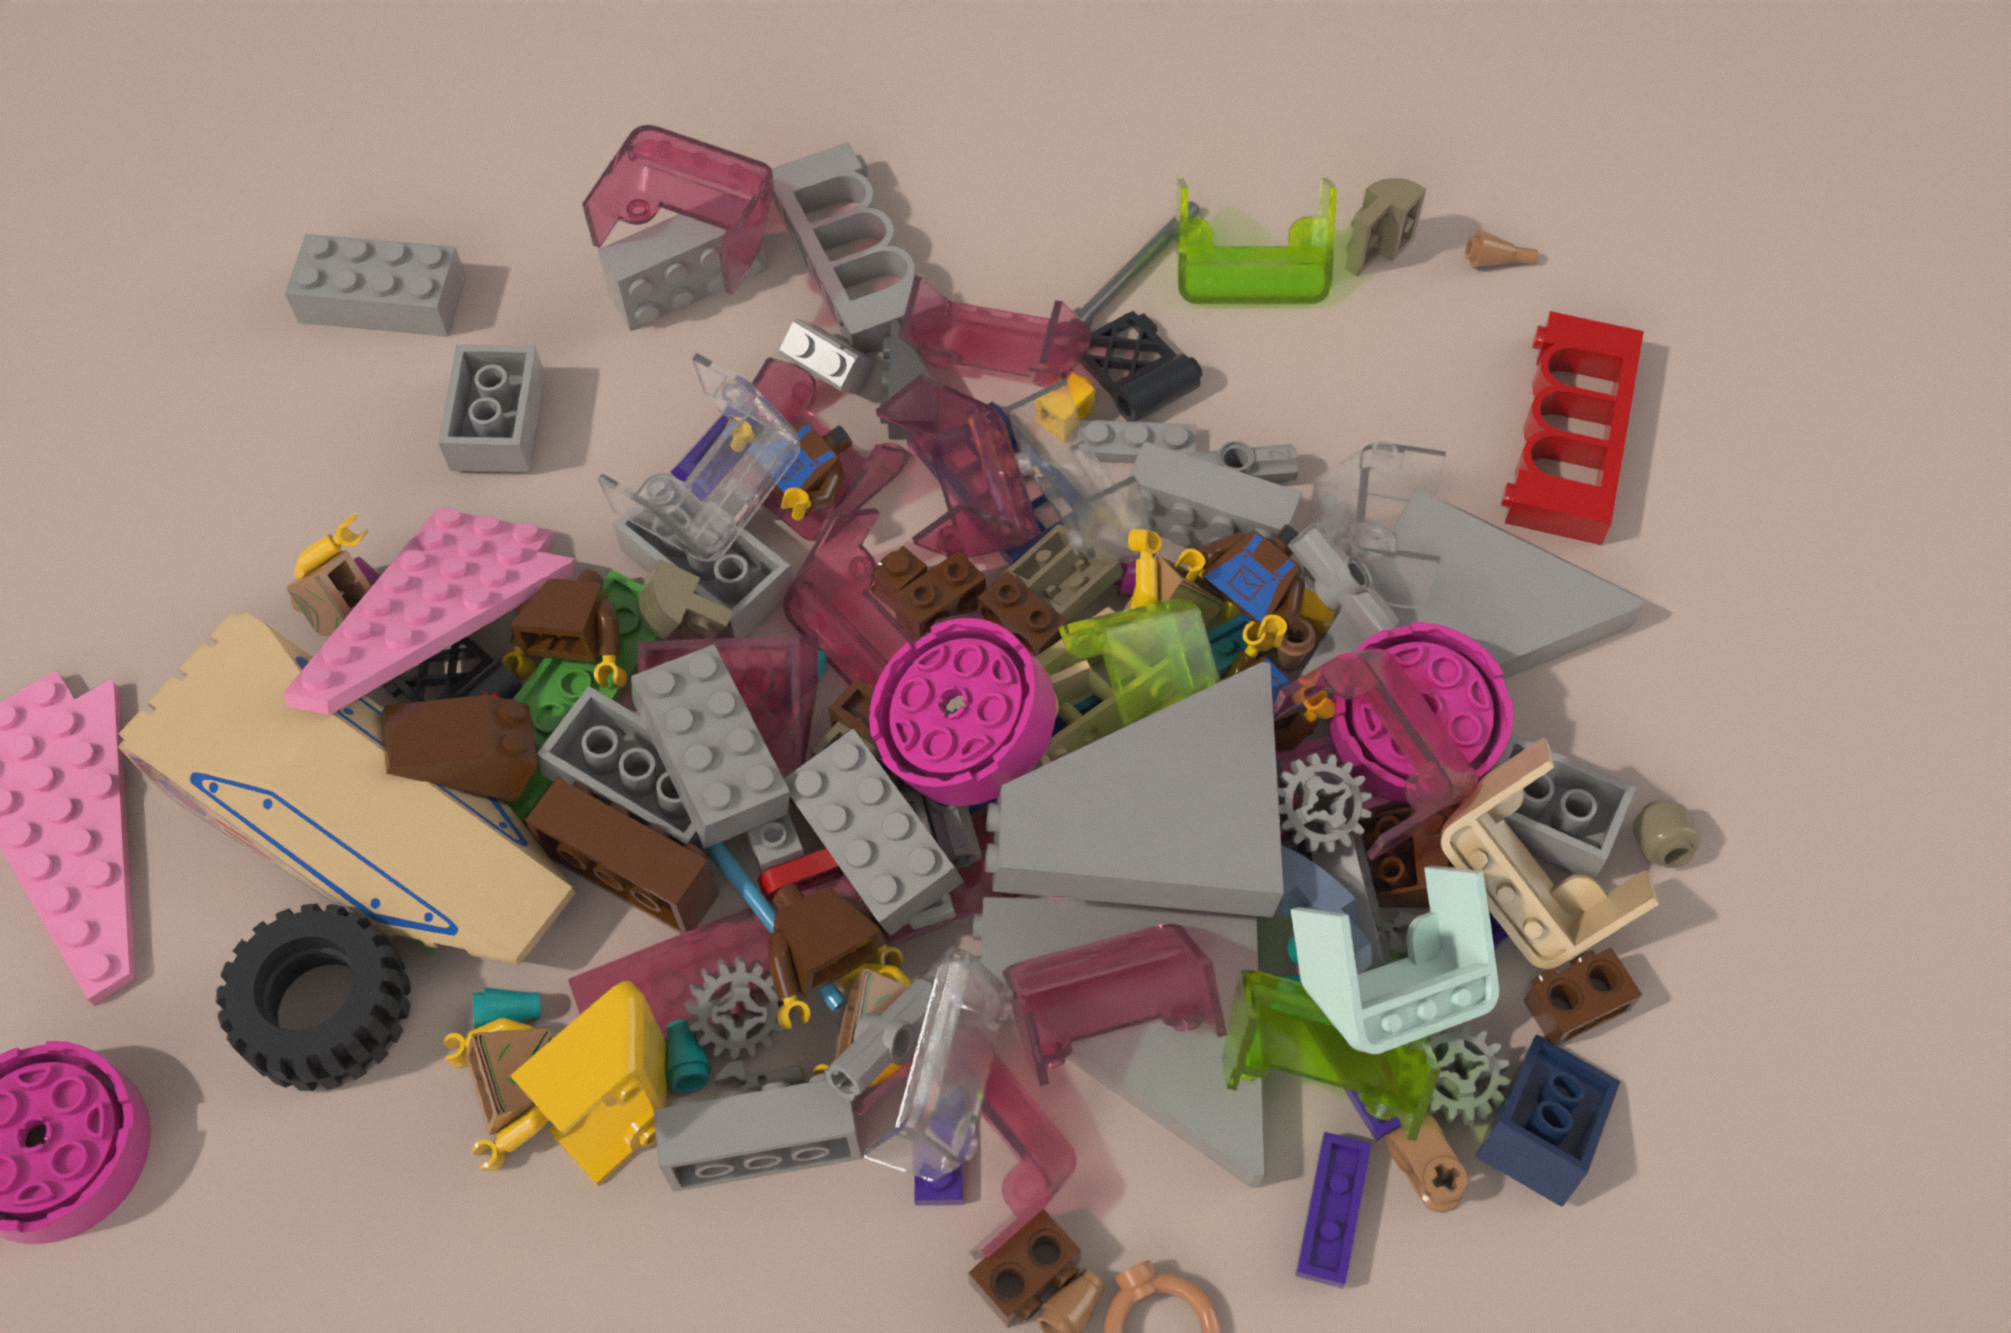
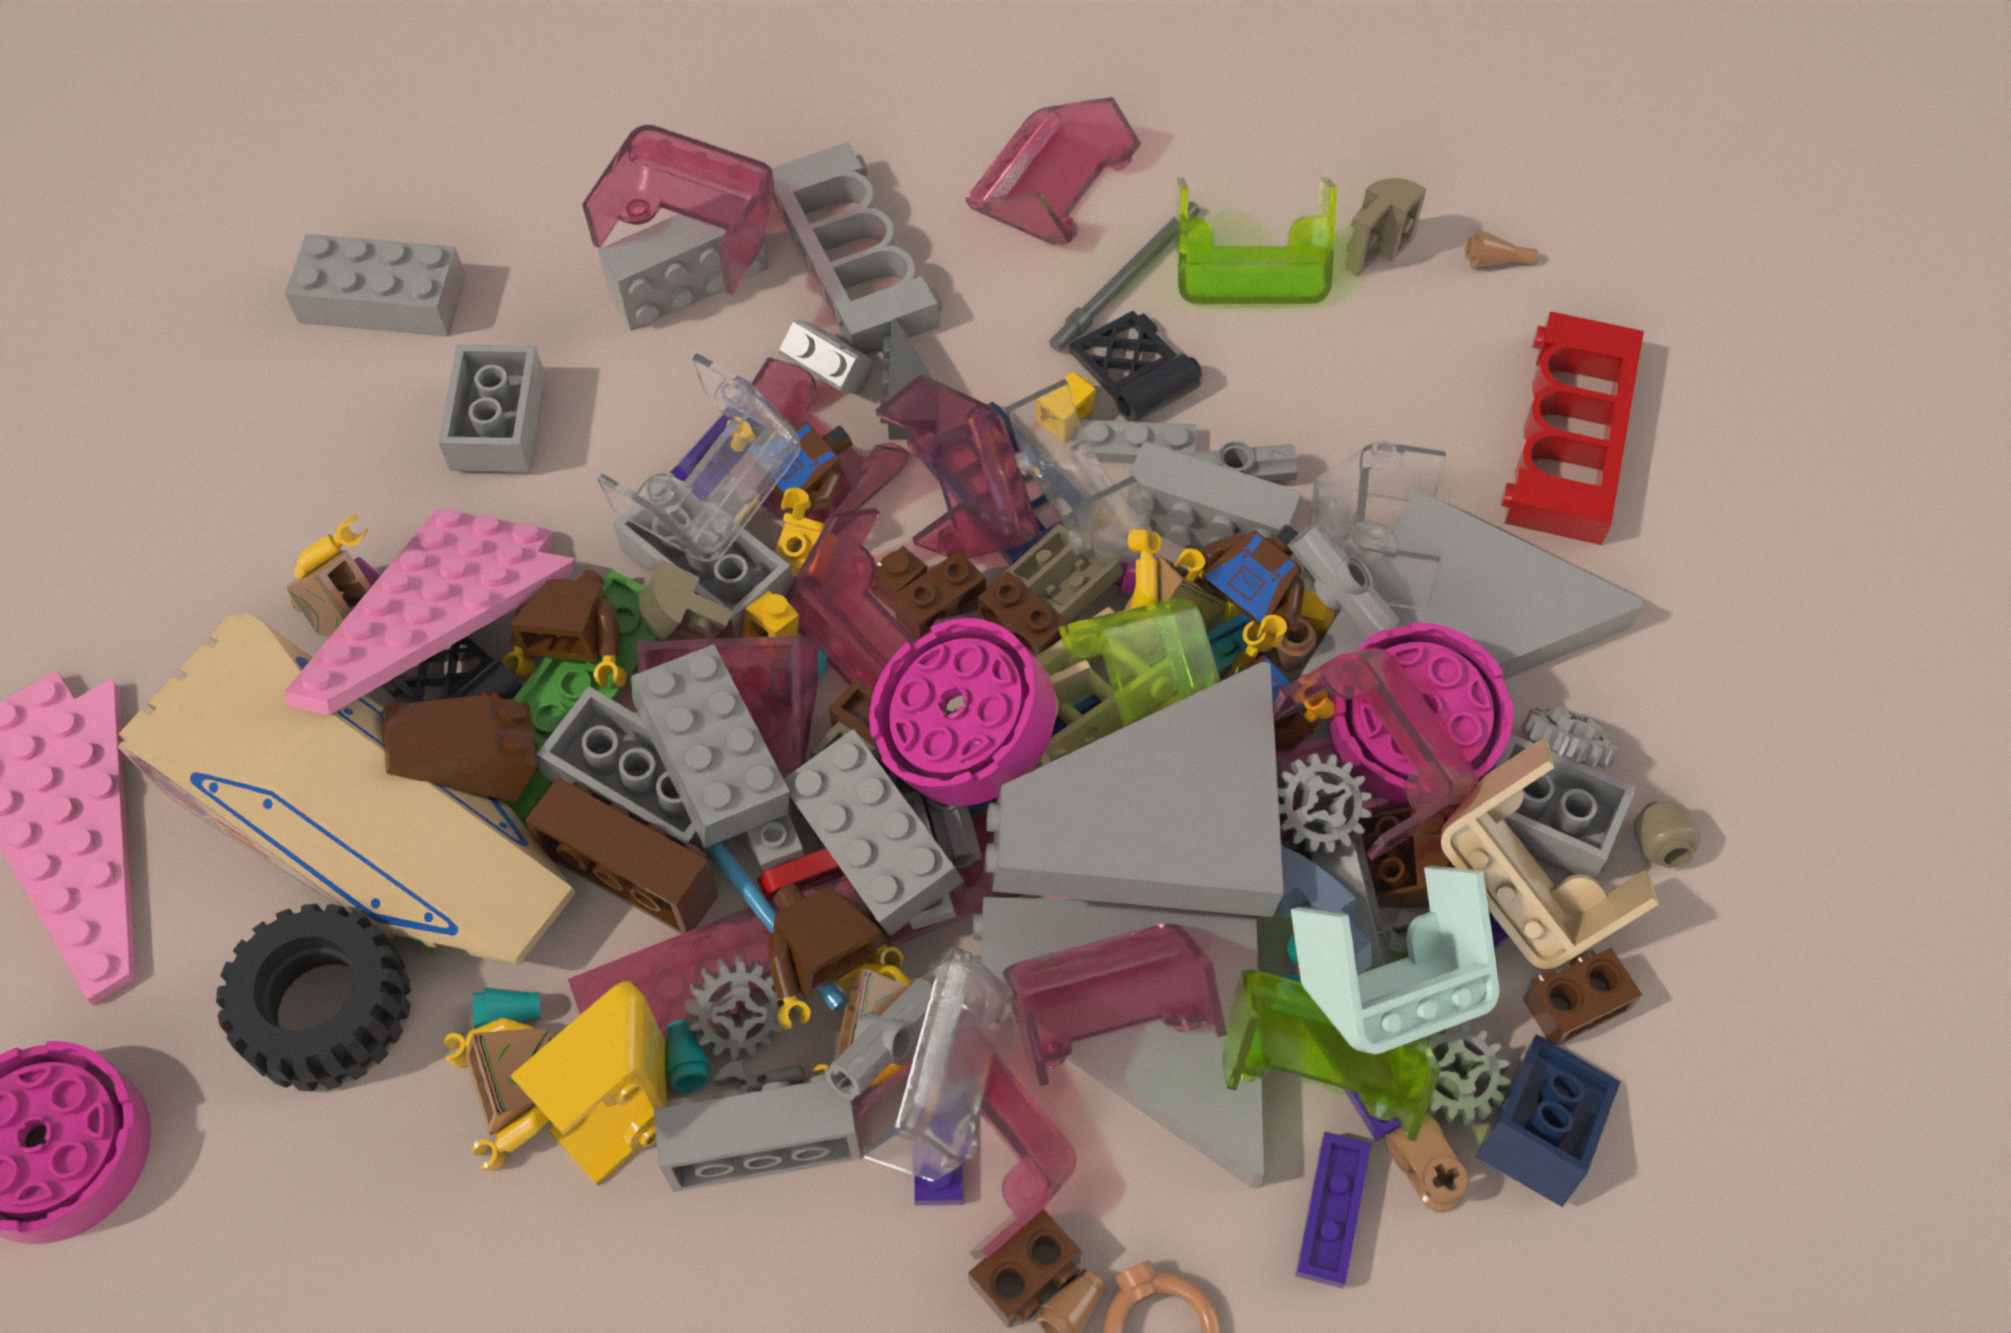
clear pink windscreen [898,276,1093,389] -> none
none -> yellow brick [742,591,802,664]
none -> yellow brick [774,513,835,582]
none -> clear pink windscreen [966,97,1141,245]
none -> light grey gear [1522,706,1620,769]

